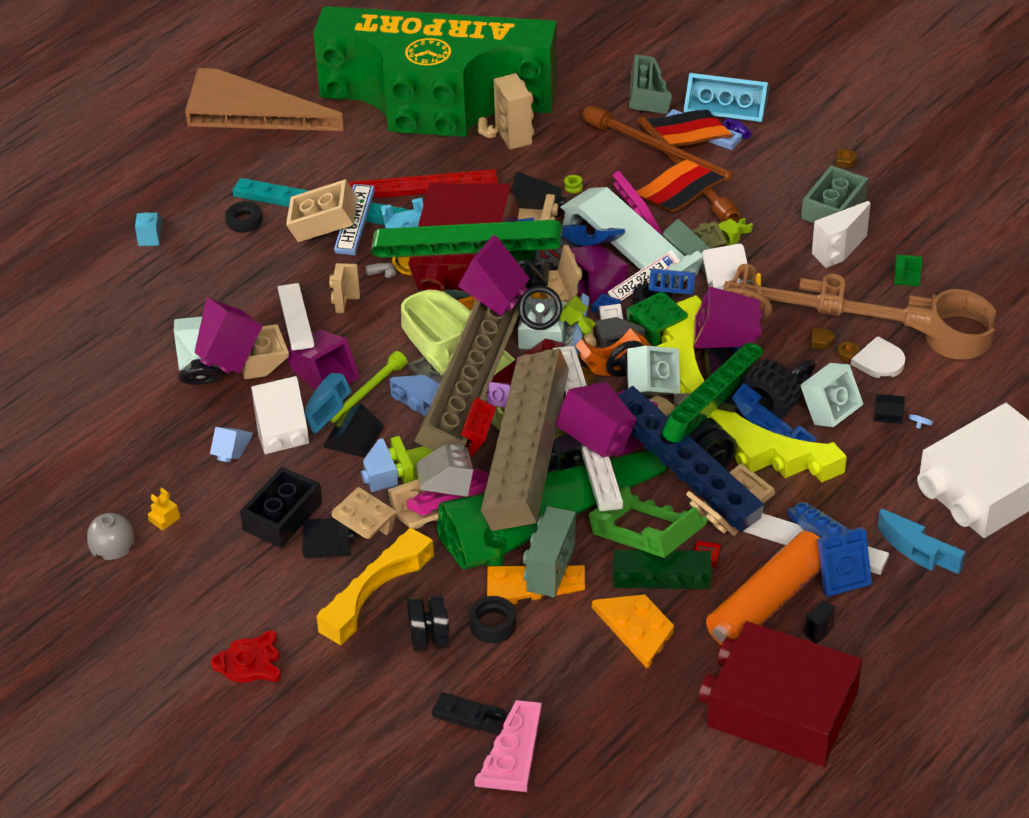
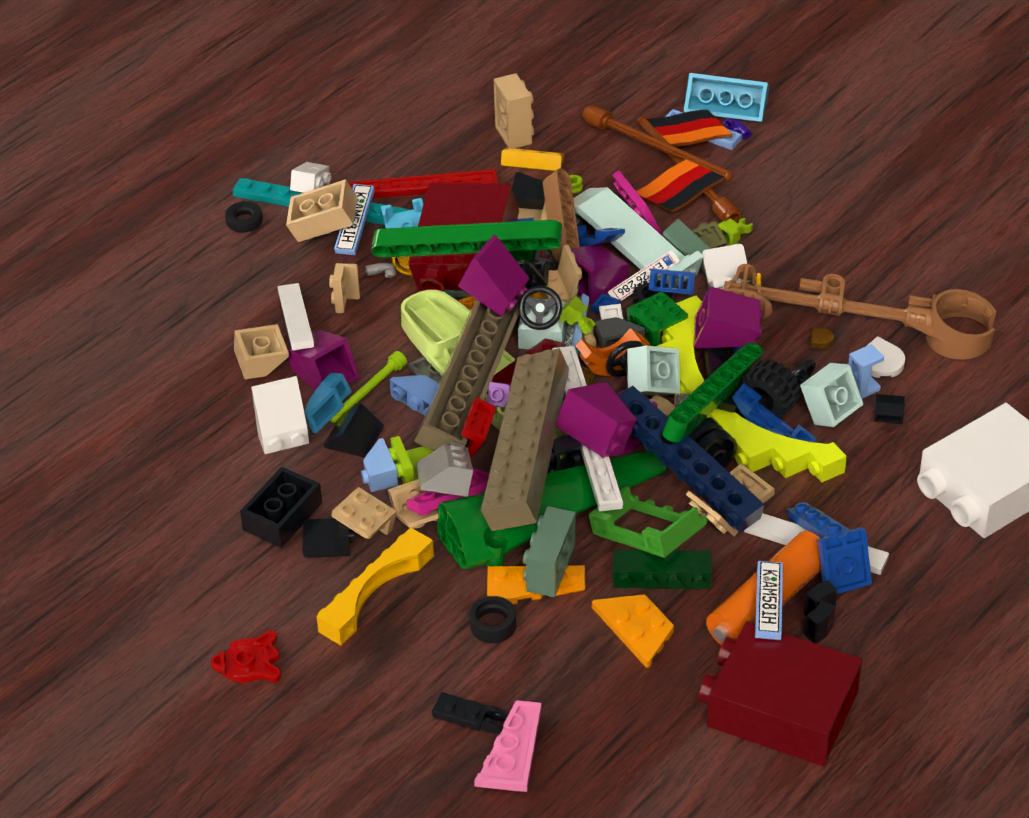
light grey cylinder [87,512,136,560] -> none
medium azure slope [135,212,163,246] -> none
yellow piece [147,488,180,531] -> none
piece [174,317,223,385] -> none
medium nougat slope [185,68,344,131] -> none
magenta slope [194,297,263,373] -> none
light blue slope [210,427,253,462] -> none
green brick [313,6,557,137] -> none
black wheel [407,593,449,652] -> none
tan arm [478,117,498,139] -> none
sand green wedge [629,54,672,114] -> none
red tile [695,540,721,567] -> none
sand green brick [801,165,869,223] -> none
white slope [812,201,870,268] -> none
pearl gold tile [835,148,857,168] -> none
pearl gold tile [837,342,860,363] -> none
dark azure slope [877,508,965,574] -> none
green panel [894,254,923,287] -> none
light blue piece [909,414,933,429] -> none
none -> white brick [290,162,331,193]
none -> yellow slope [501,148,565,171]
none -> medium nougat beam [543,168,580,262]
none -> tile [755,561,783,640]
none -> black piece [804,580,837,615]
none -> light blue panel [848,344,884,399]

